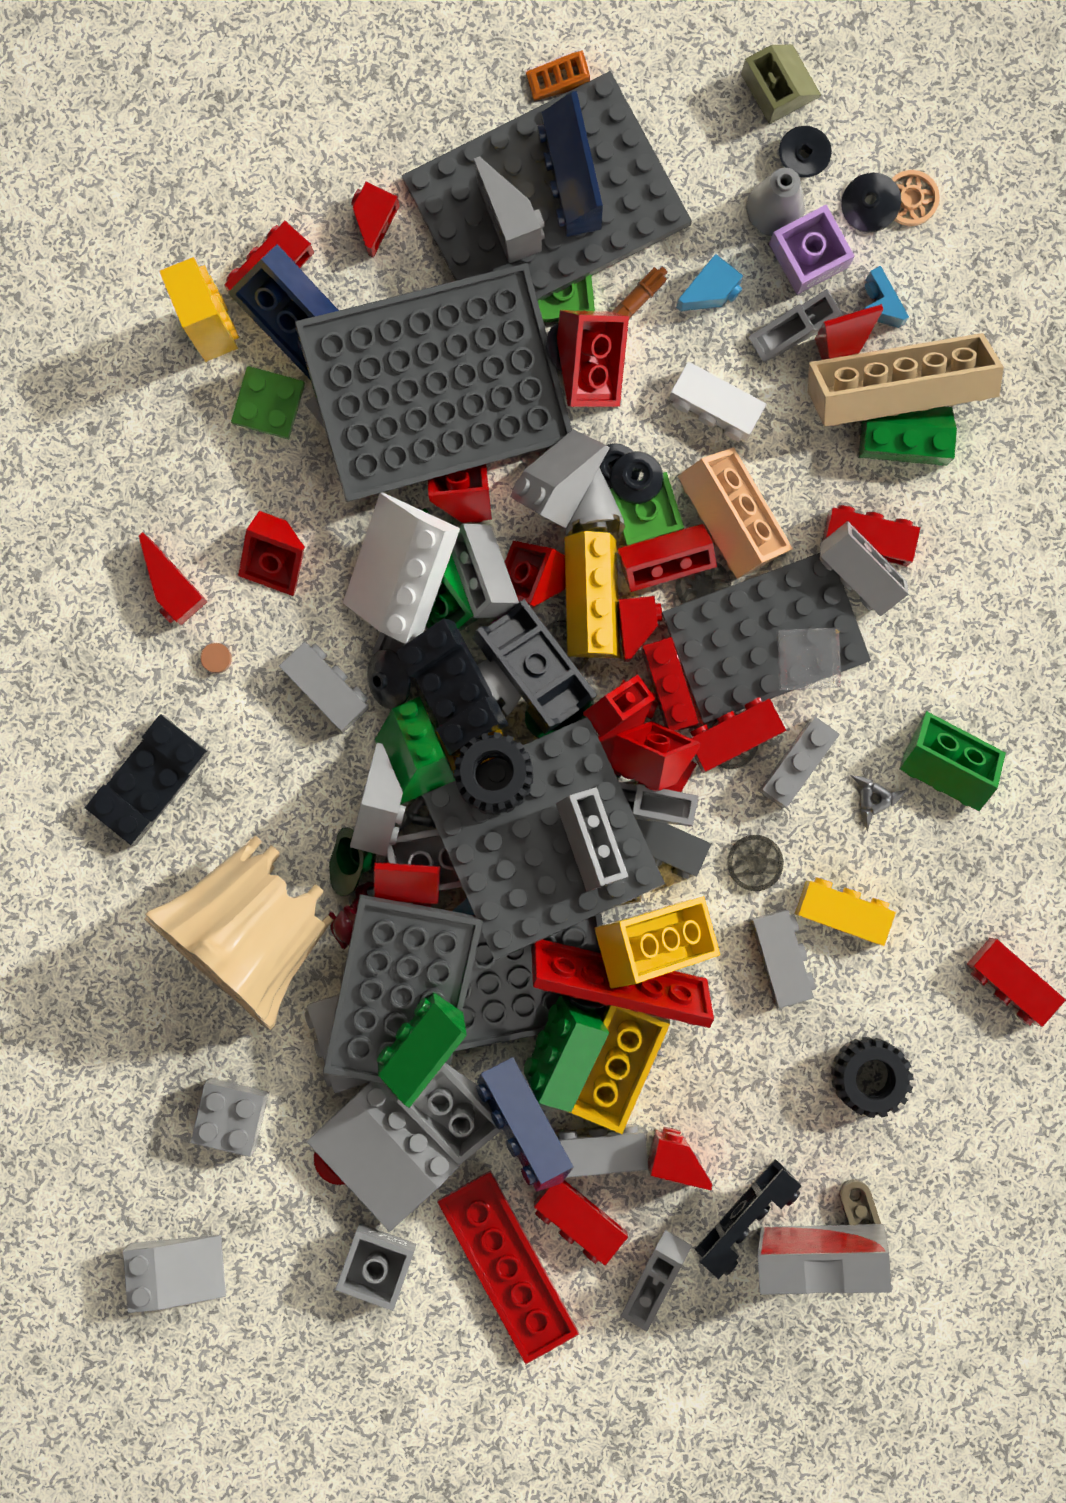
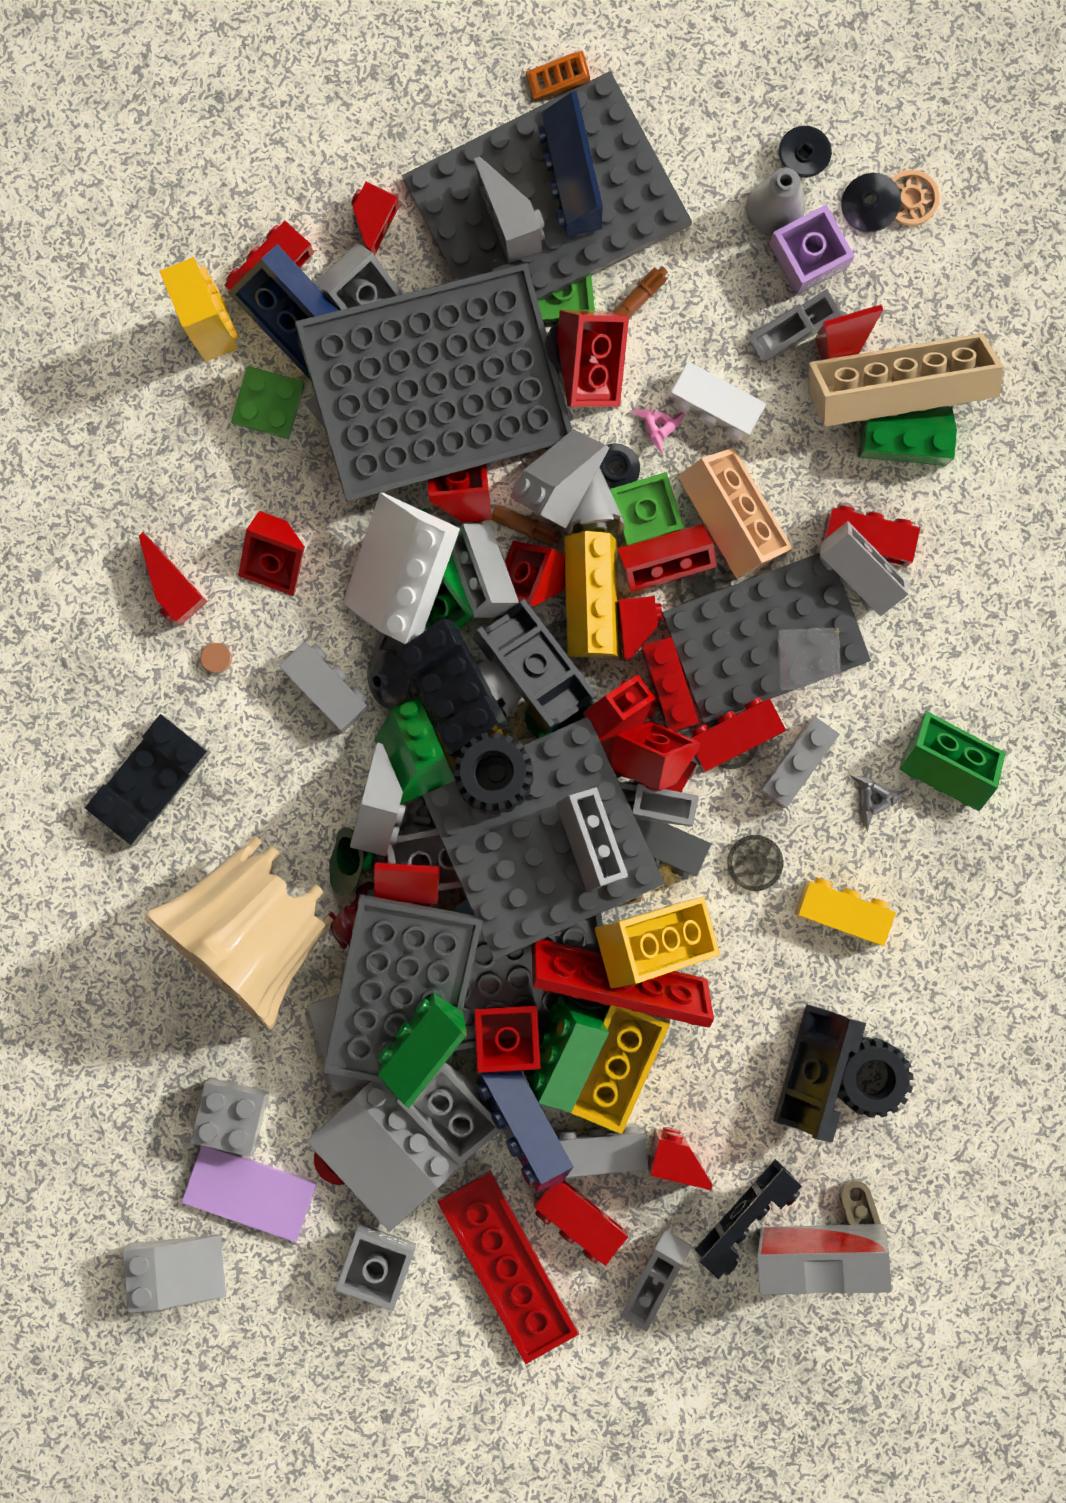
black piece [610,451,664,504] -> none
dark azure slope [676,254,743,311] -> none
olive slope [741,44,821,124] -> none
light grey brick [750,909,816,1008] -> none
dark azure slope [863,266,909,328] -> none
red brick [967,937,1066,1027] -> none
none -> lavender tile [182,1146,317,1242]
none -> light grey slope [314,243,403,310]
none -> red slope [475,1006,540,1073]
none -> dark orange piece [492,504,561,546]
none -> bright pink piece [629,409,685,454]
none -> black piece [773,1004,866,1143]

